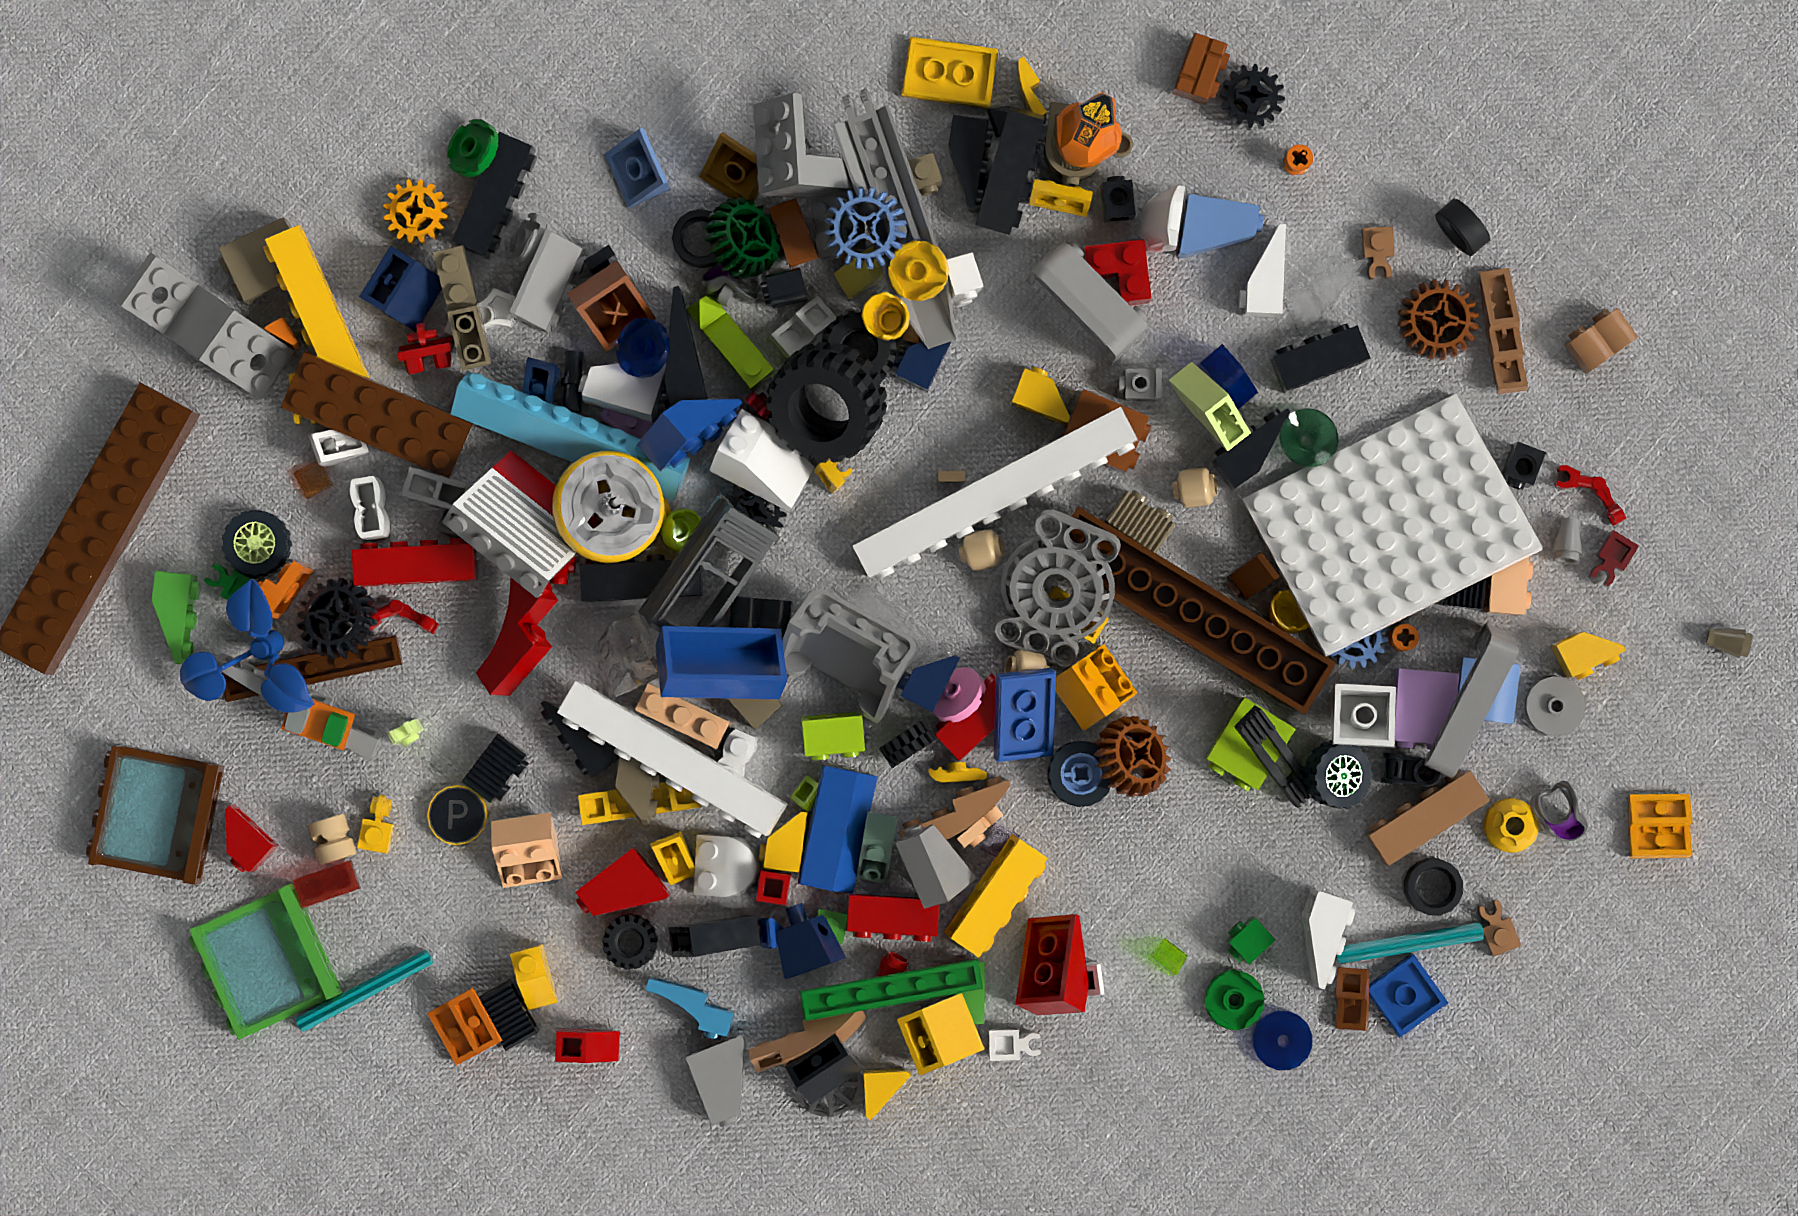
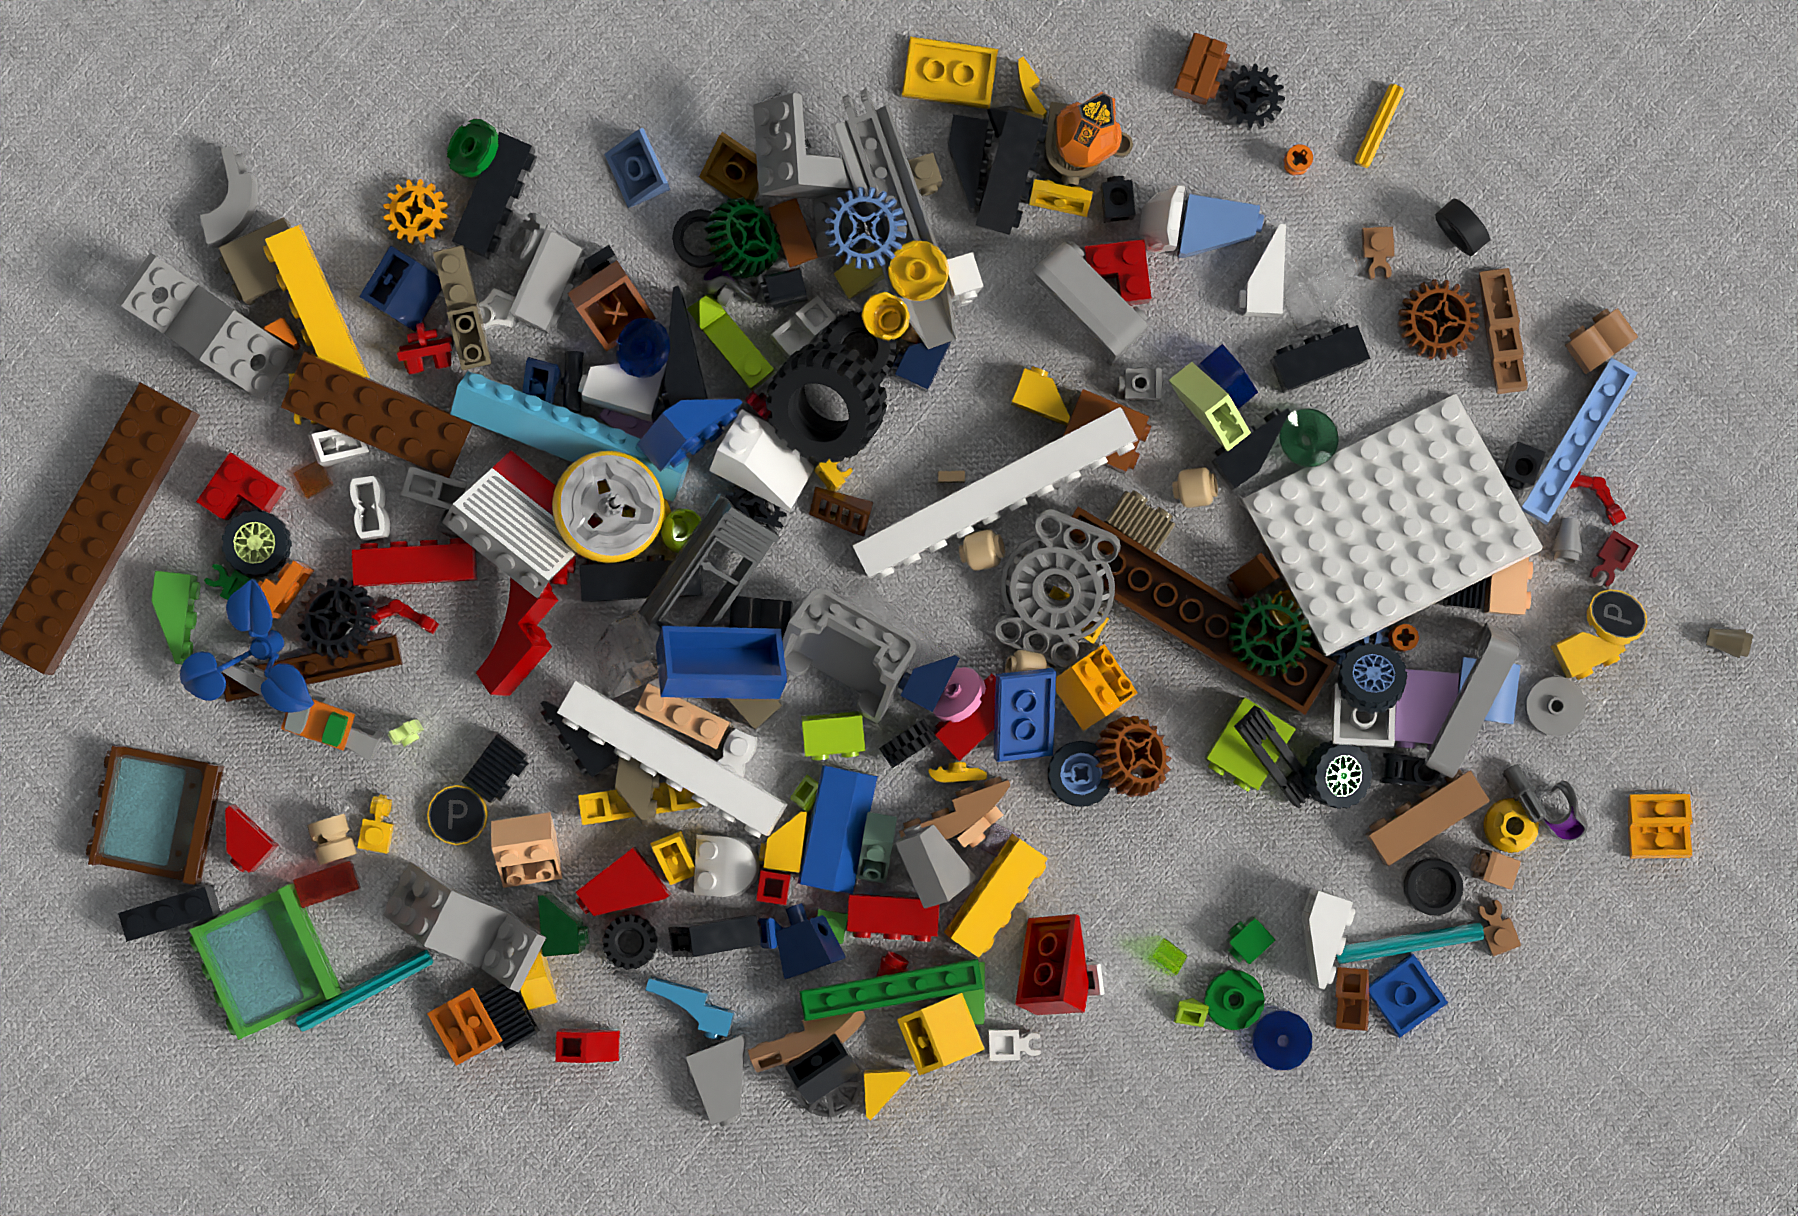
none -> black brick [118,885,221,942]
none -> red brick [196,452,286,521]
none -> light grey arch [200,146,259,249]
none -> light grey bracket [383,862,546,992]
none -> dark green slope [538,892,590,957]
none -> reddish brown slope [809,487,873,536]
none -> lime slope [1173,998,1209,1027]
none -> dark green gear [1228,594,1311,676]
none -> black wheel [1338,643,1407,714]
none -> yellow axle [1354,83,1404,168]
none -> medium nougat slope [1470,849,1521,890]
none -> dark grey axle [1502,764,1546,823]
none -> light blue plate [1521,357,1638,525]
none -> black tile [1586,589,1647,645]

